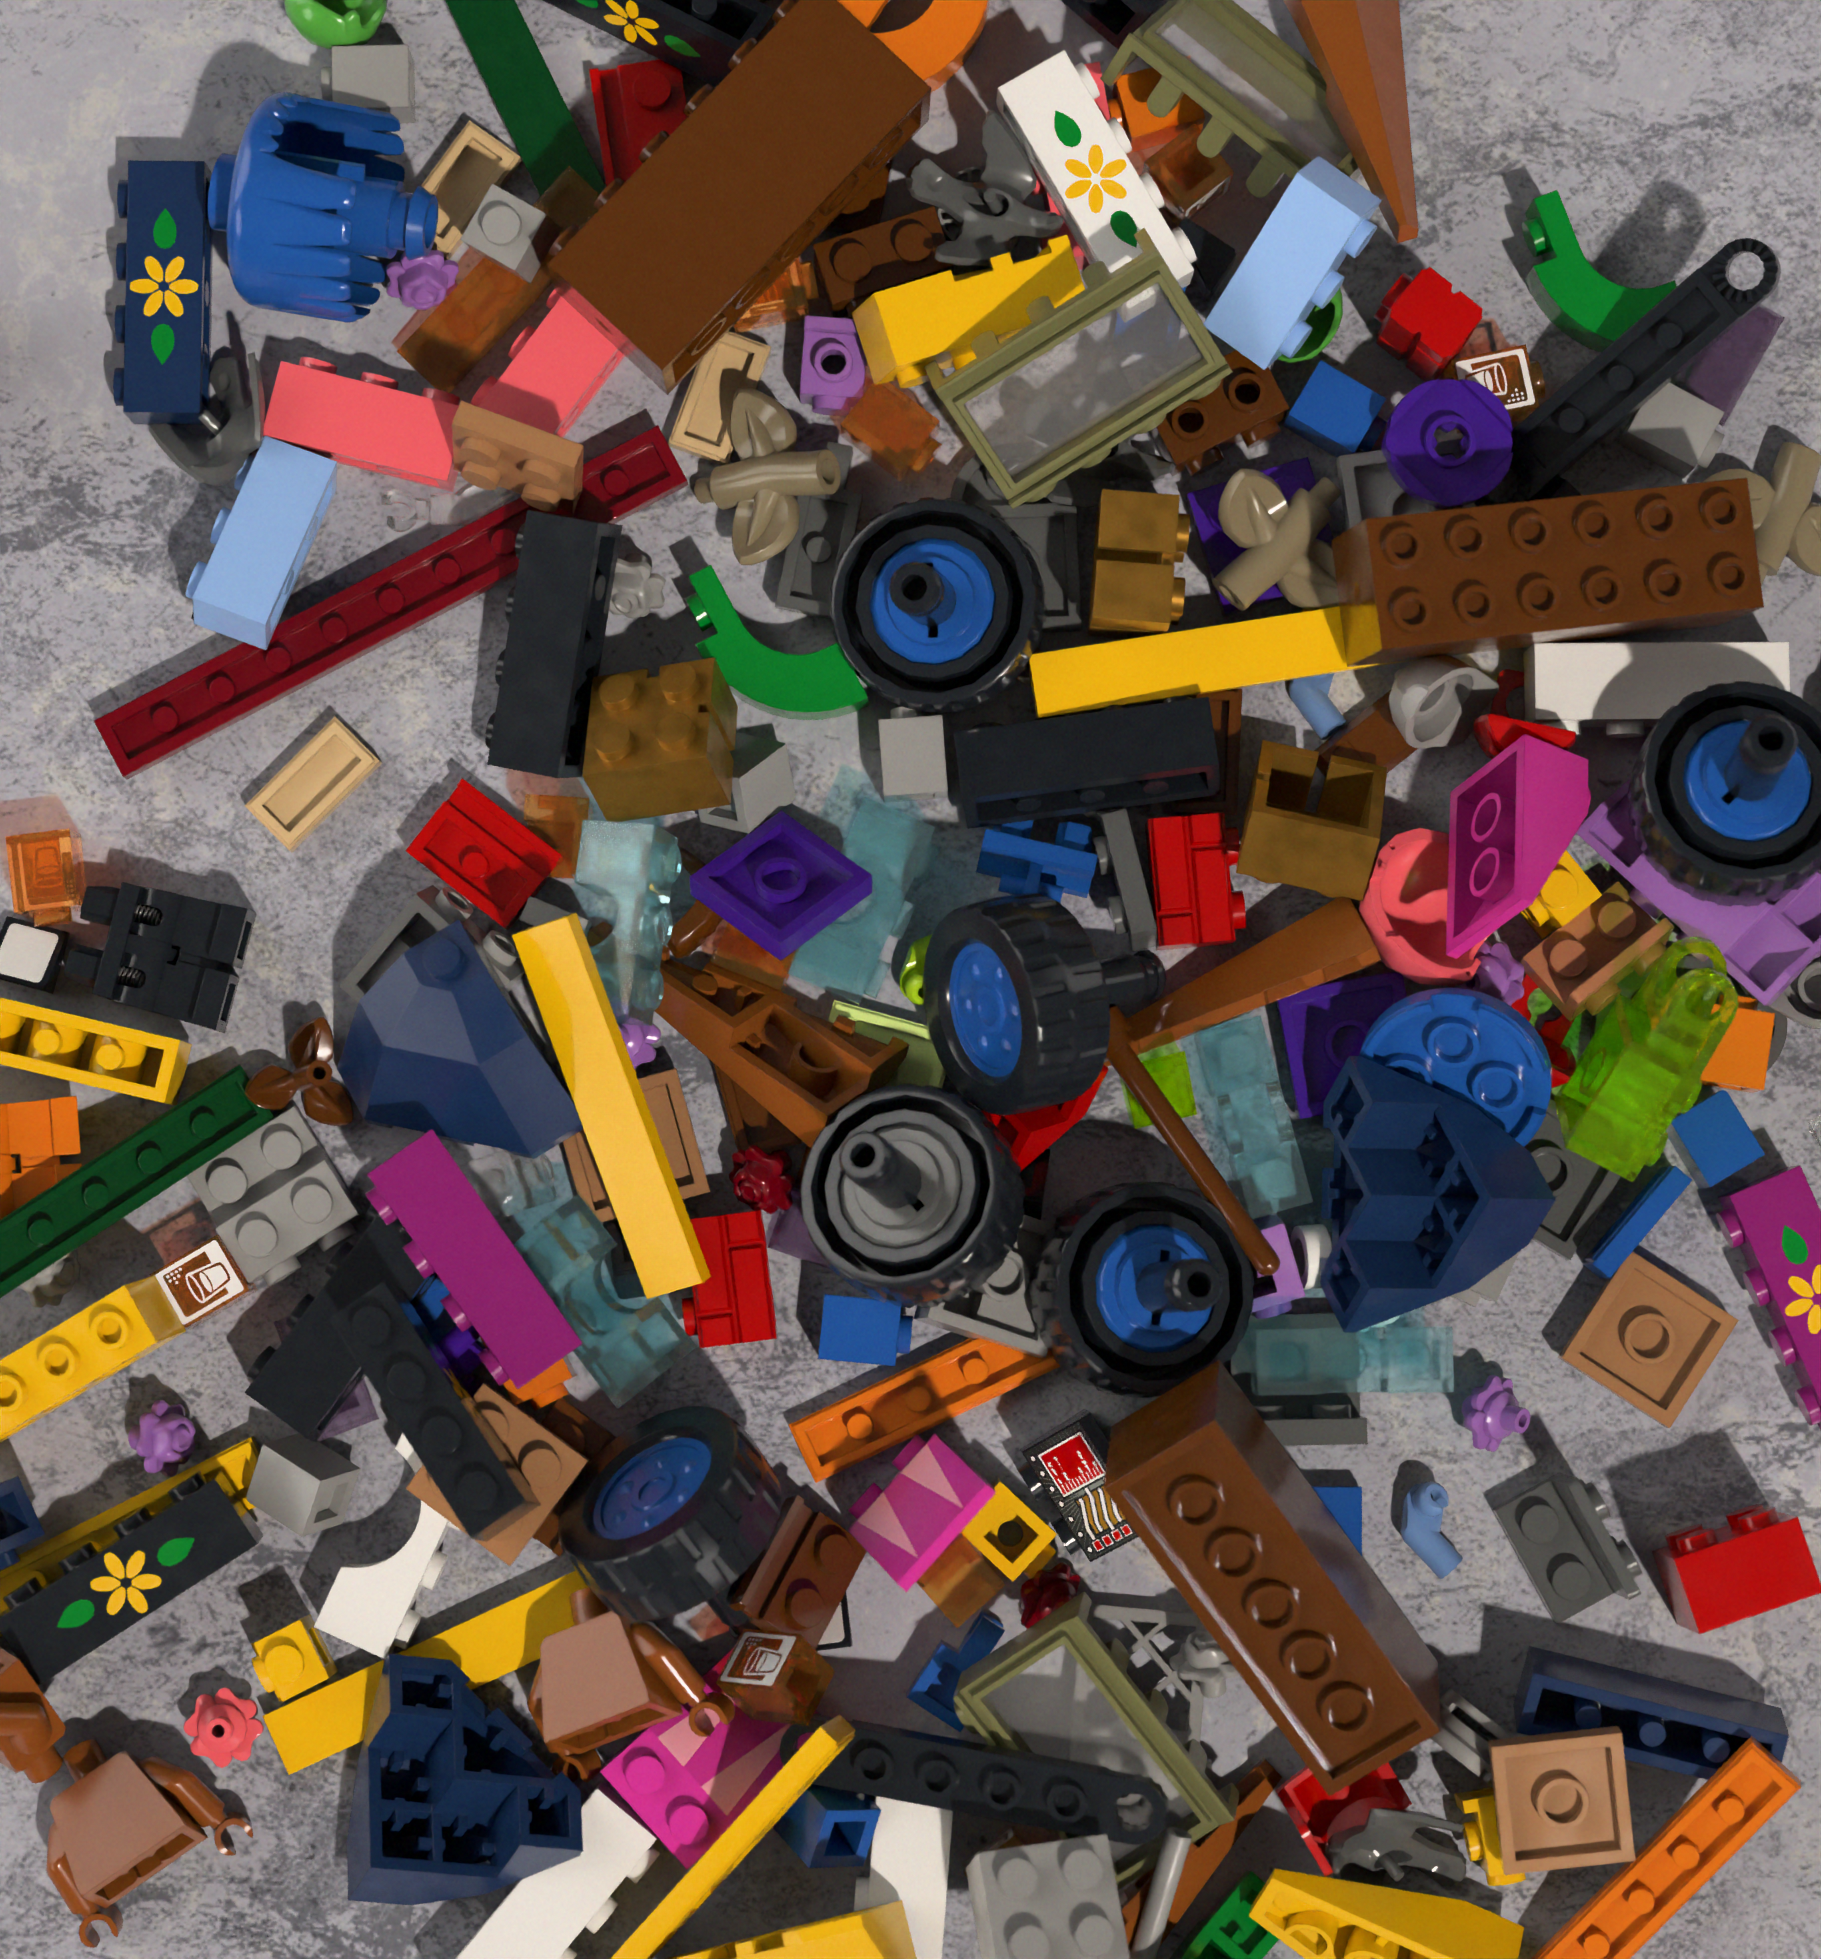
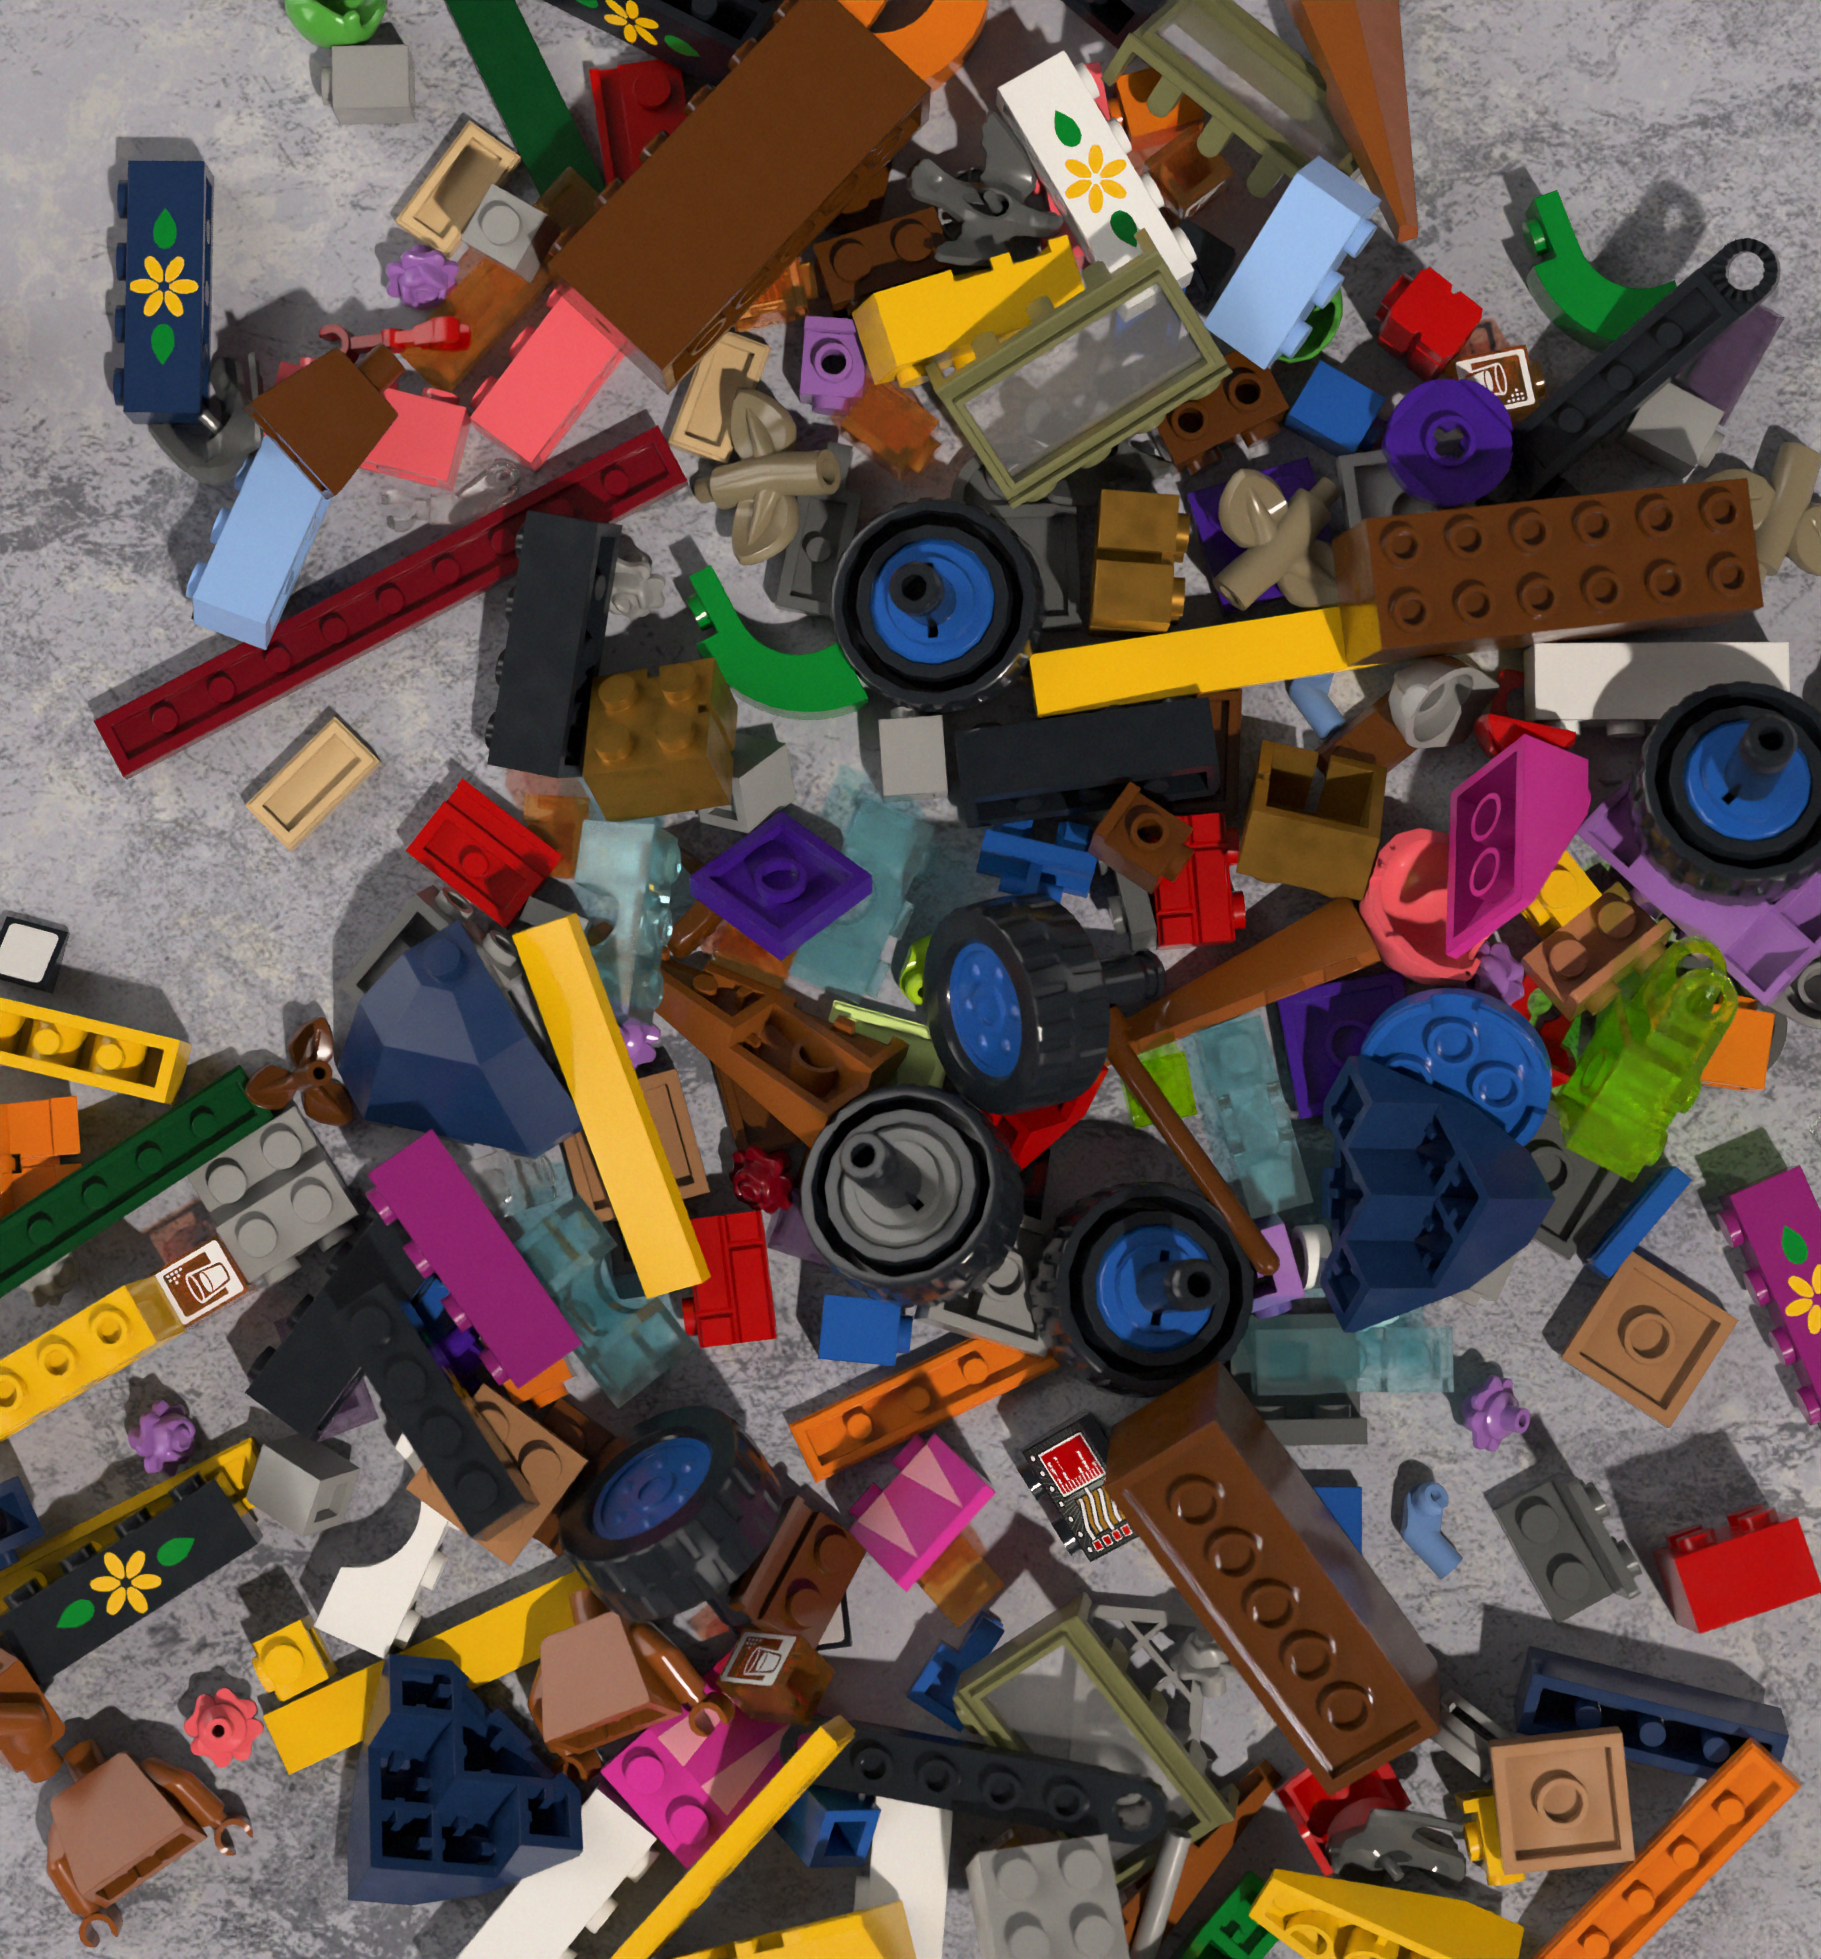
clear orange brick [5,828,87,927] -> none
black hips [64,882,256,1033] -> none
blue piece [208,92,438,323] -> none
medium nougat plate [452,401,584,513] -> none
yellow brick [960,1478,1057,1582] -> none
dark red plant [1020,1562,1080,1629] -> none
blue panel [1660,1090,1765,1189] -> none
none -> reddish brown torso [243,343,406,500]
none -> red piece [319,316,471,364]
none -> reddish brown brick [1088,781,1195,895]

